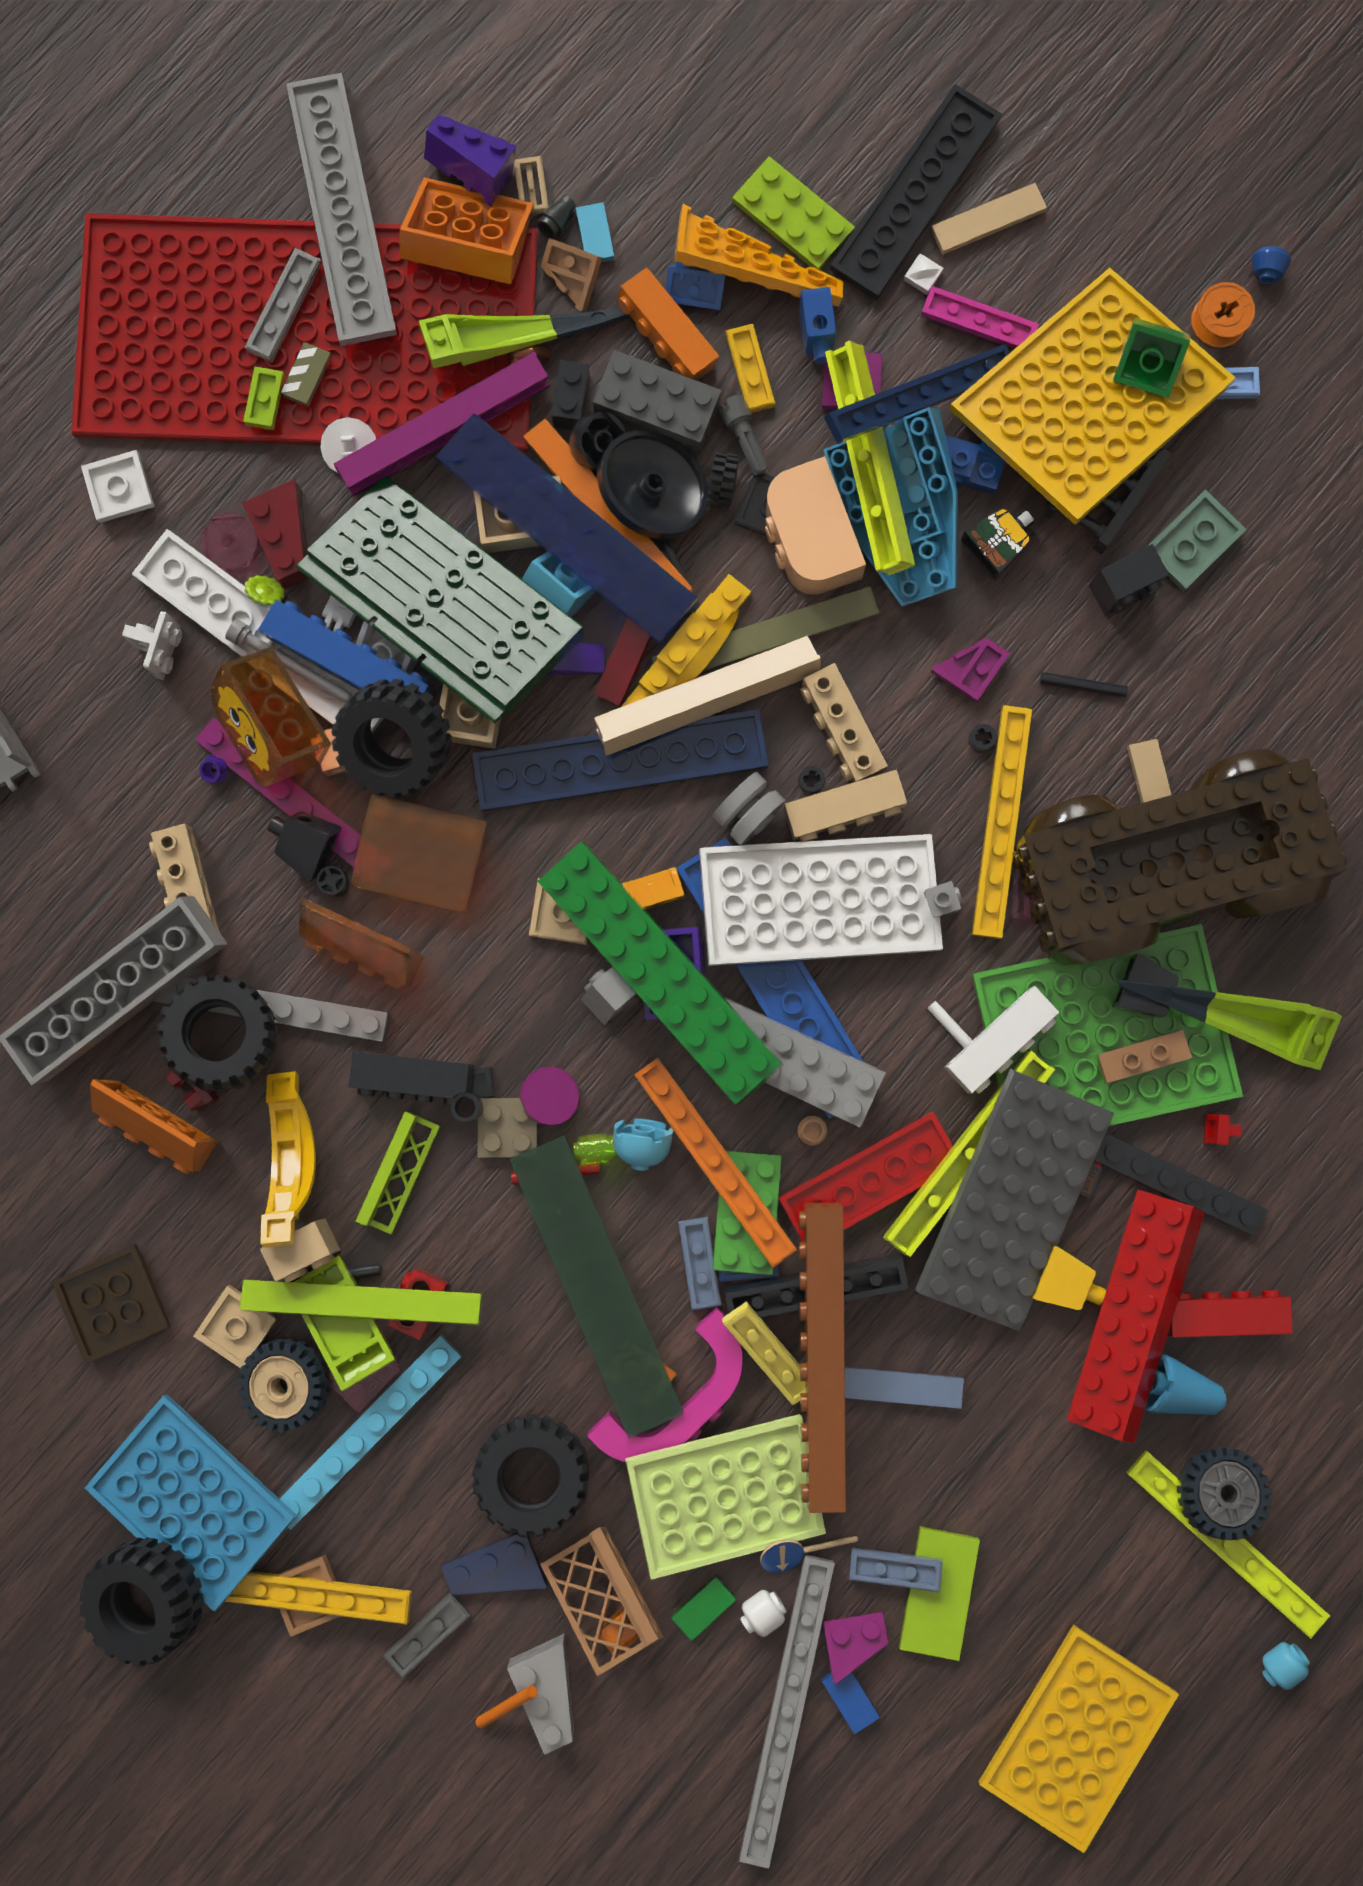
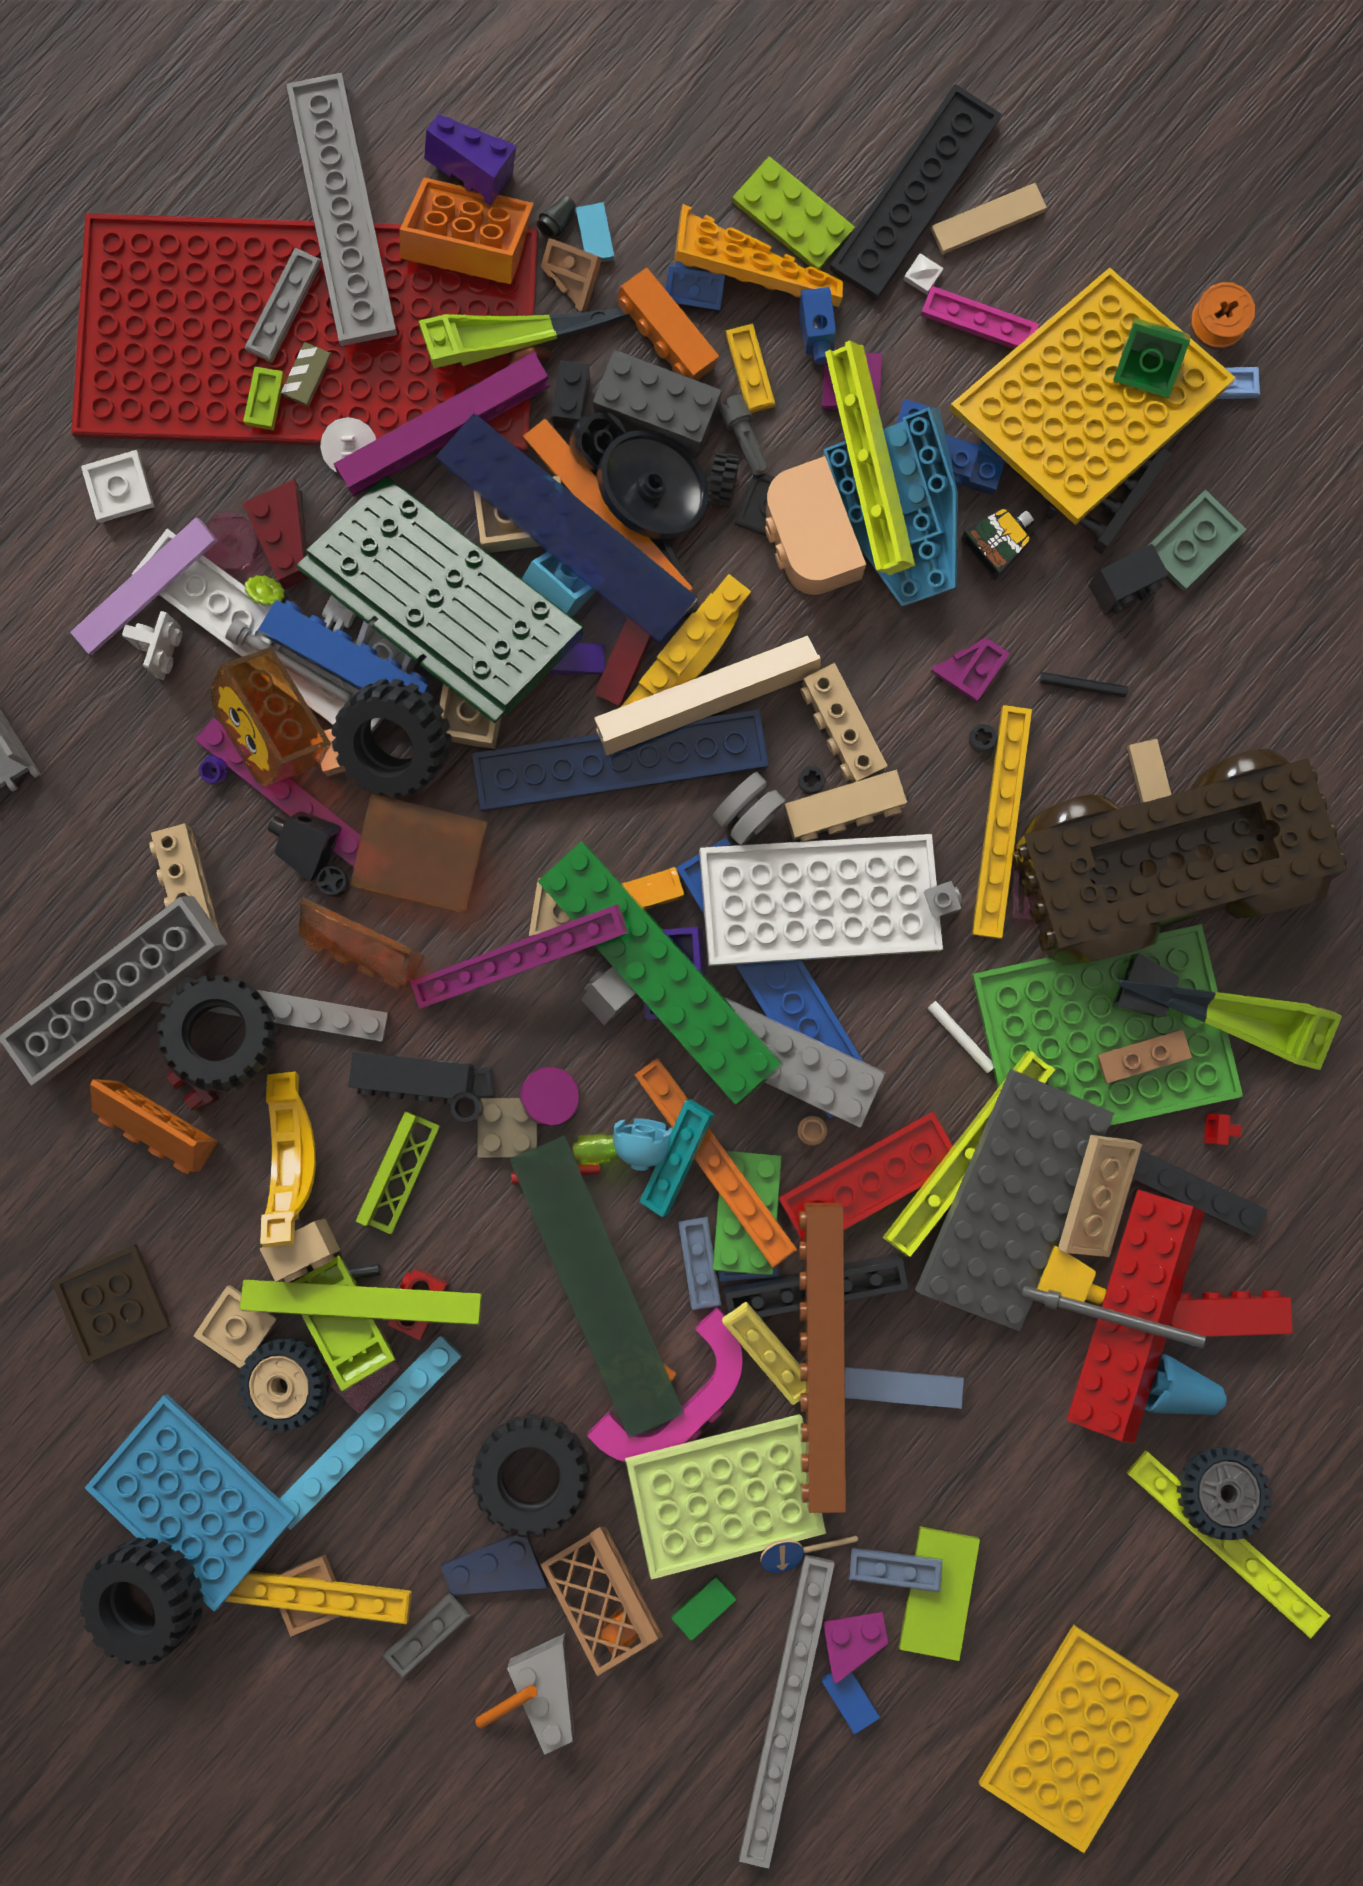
tan tile [514,156,549,216] -> none
olive tile [651,586,879,673] -> none
white head [740,1590,787,1637] -> none
dark blue plate [824,344,1010,444] -> none
white brick [944,986,1059,1094] -> none
blue cone [1251,246,1291,284] -> none
medium azure head [1262,1642,1310,1690] -> none
none -> lavender tile [70,517,218,655]
none -> magenta plate [410,904,629,1009]
none -> teal plate [639,1099,715,1217]
none -> dark grey bar [1022,1286,1206,1348]
none -> tan plate [1058,1135,1142,1257]

